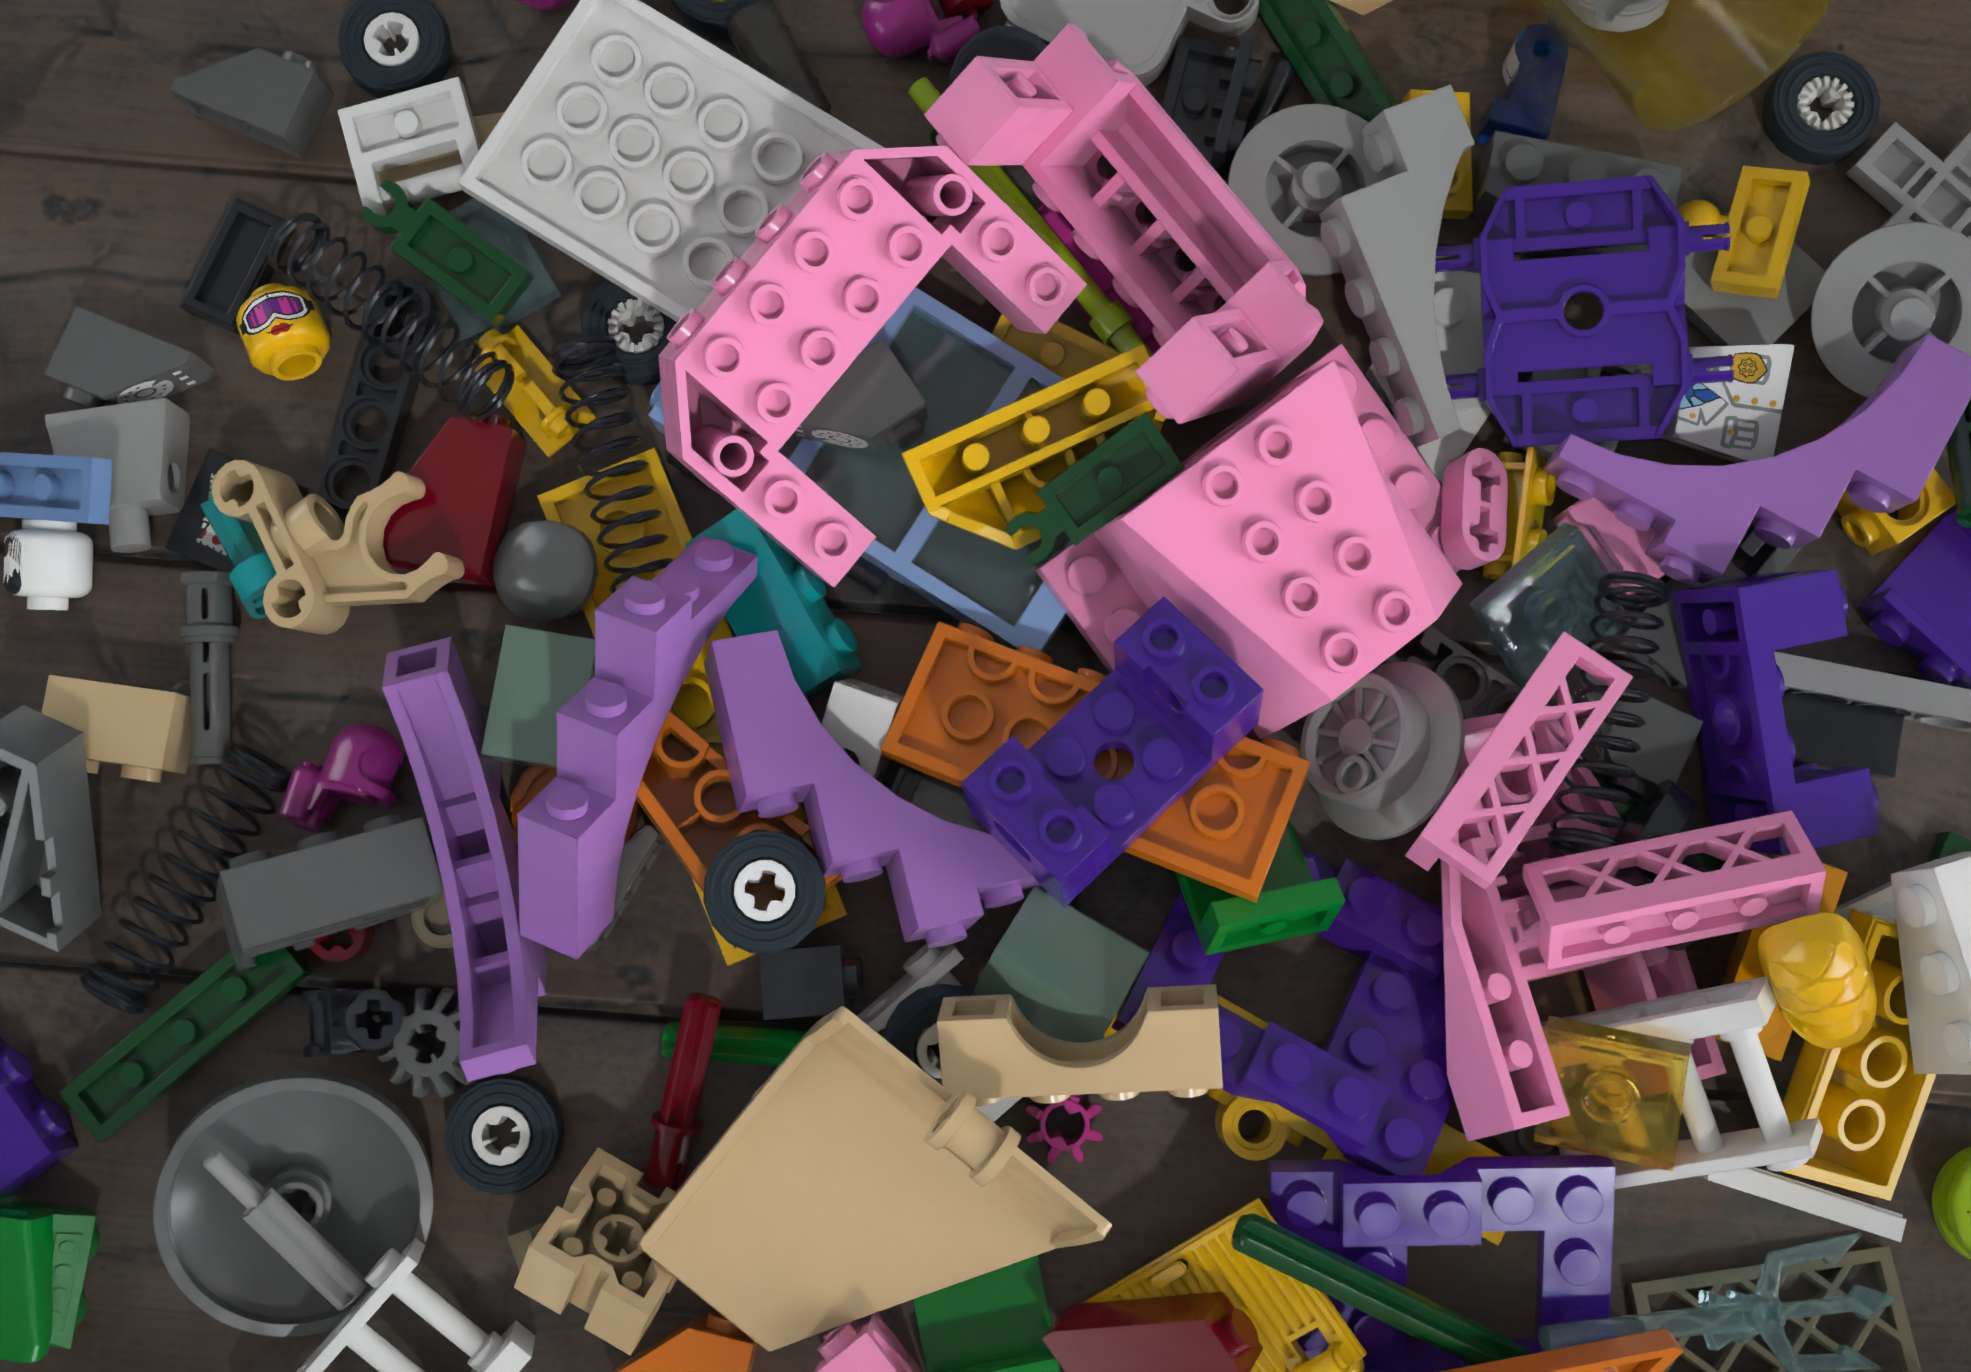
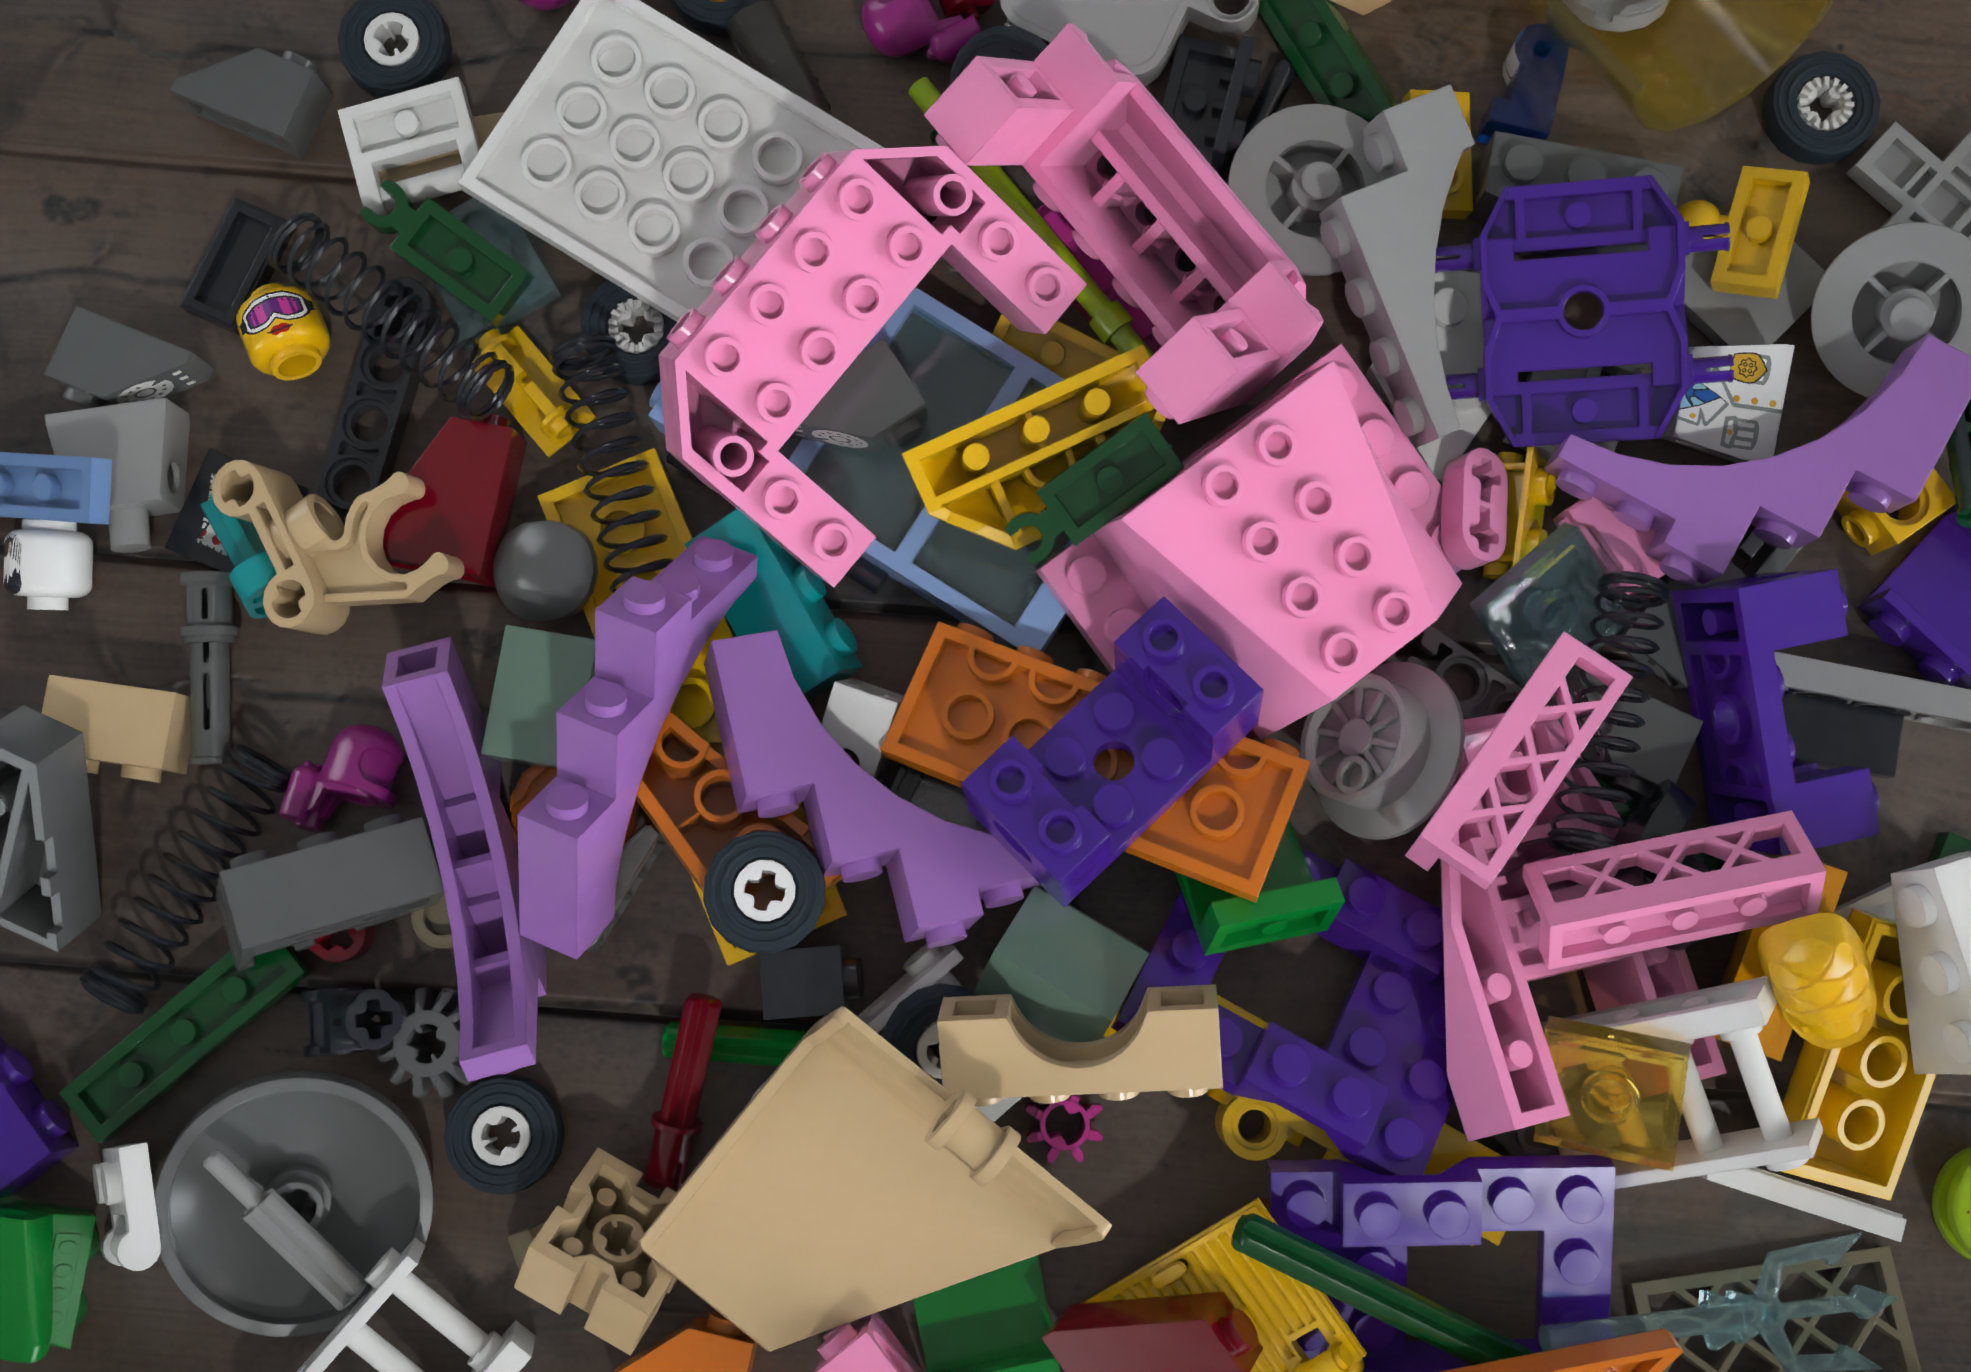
none -> white plate [93,1142,161,1271]

